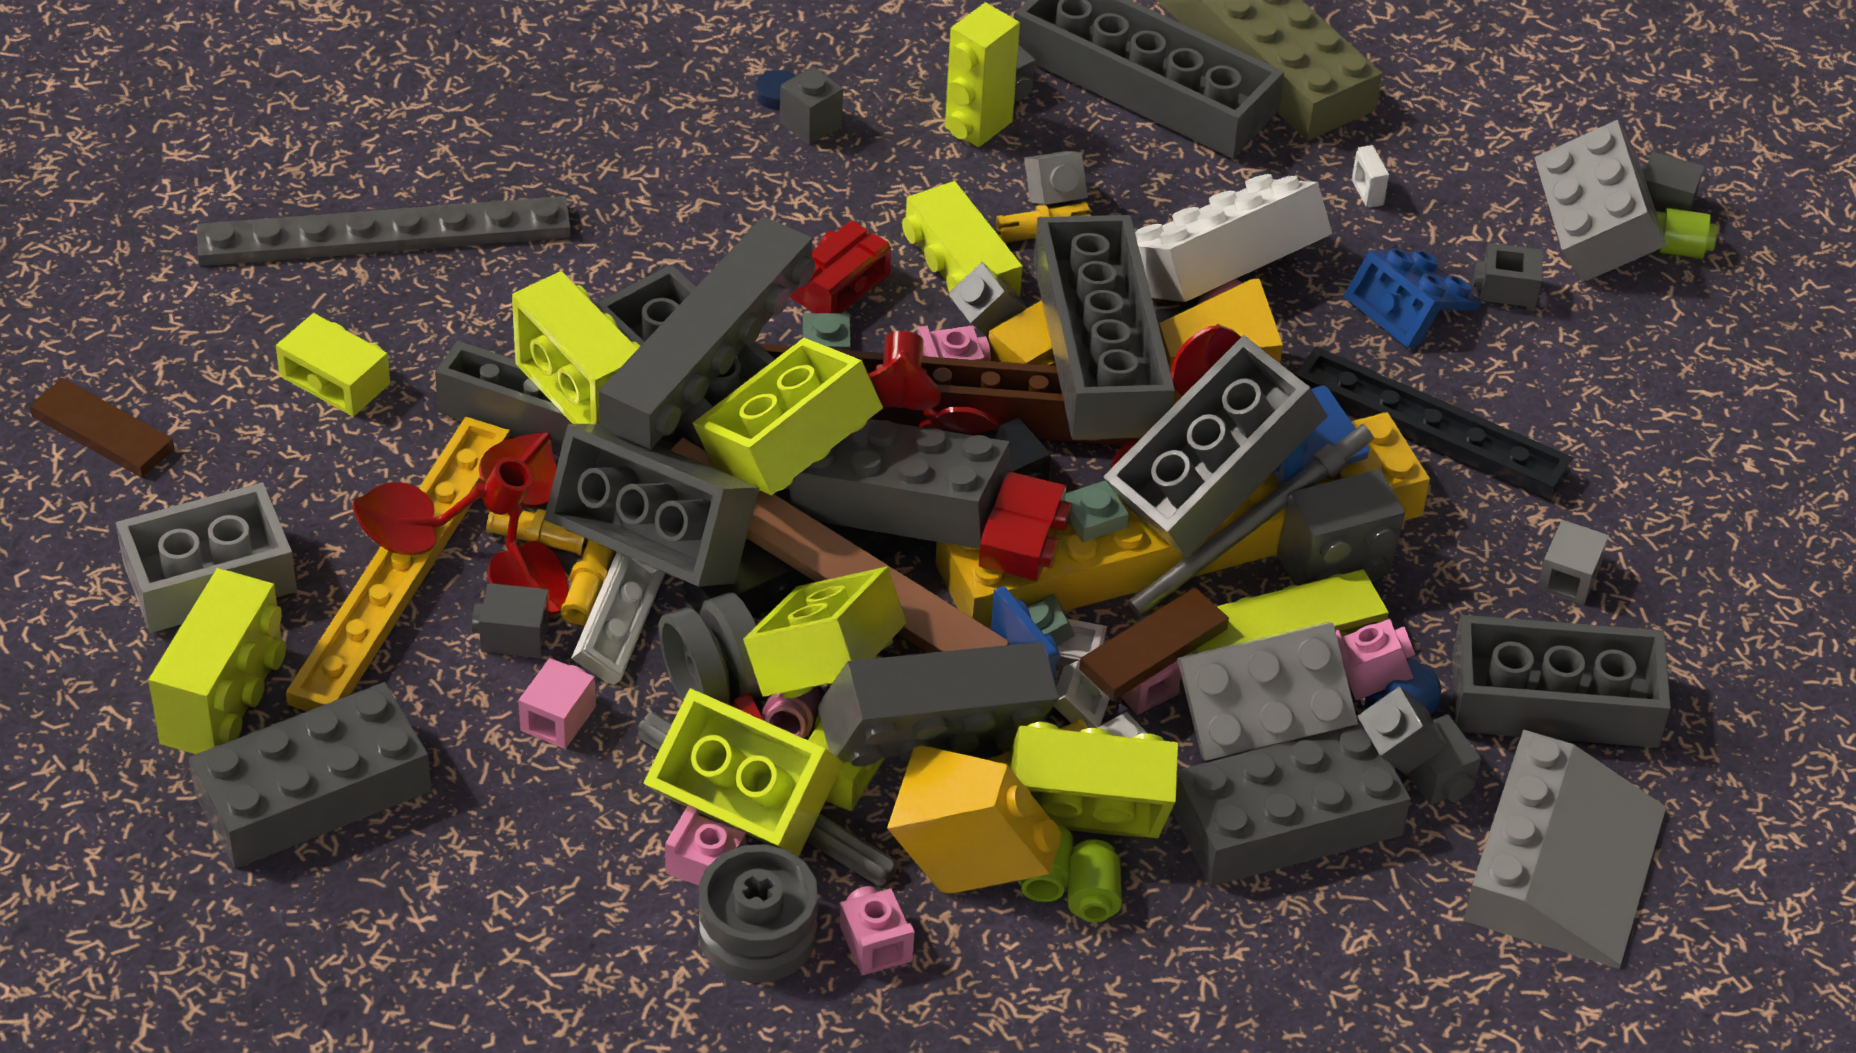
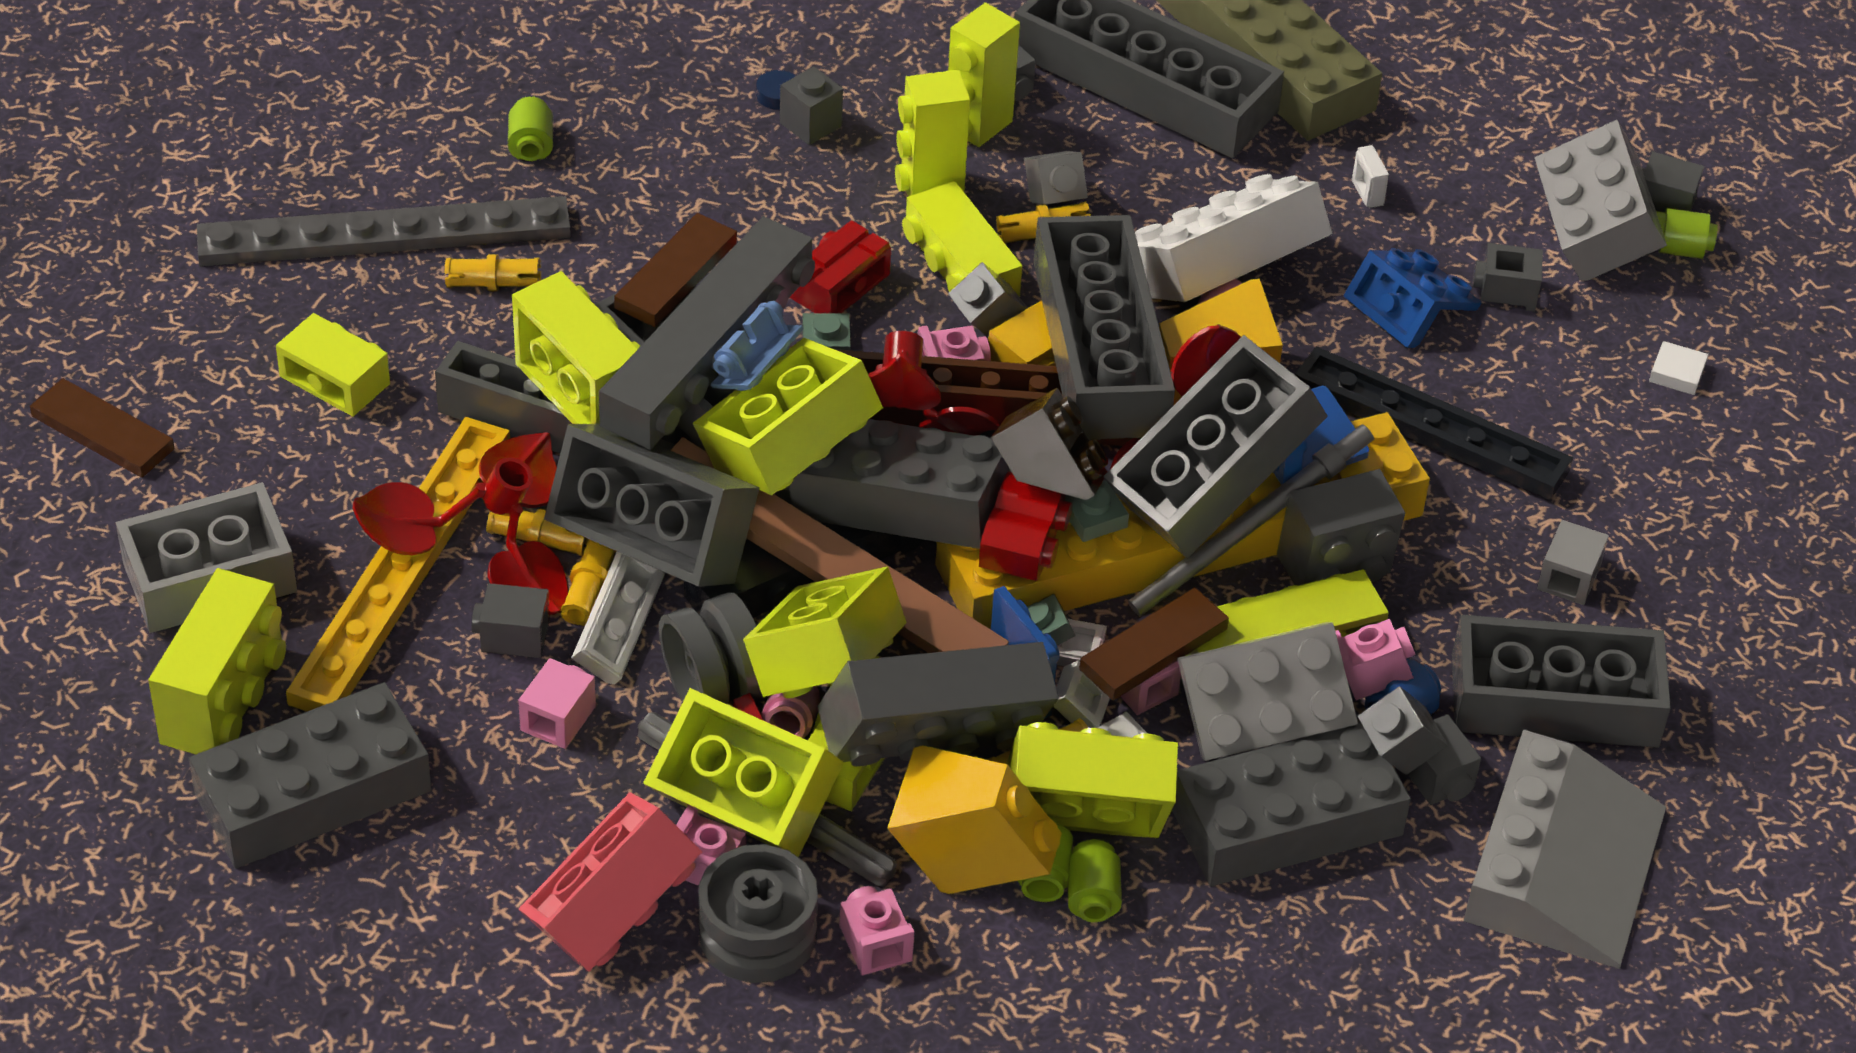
none -> yellow pin [444,254,542,291]
none -> lime brick [508,97,553,161]
none -> coral slope [519,792,702,972]
none -> reddish brown tile [614,213,737,327]
none -> medium blue hinge [711,301,804,391]
none -> neon yellow brick [895,70,970,197]
none -> slope [991,388,1108,500]
none -> white tile [1649,341,1708,395]

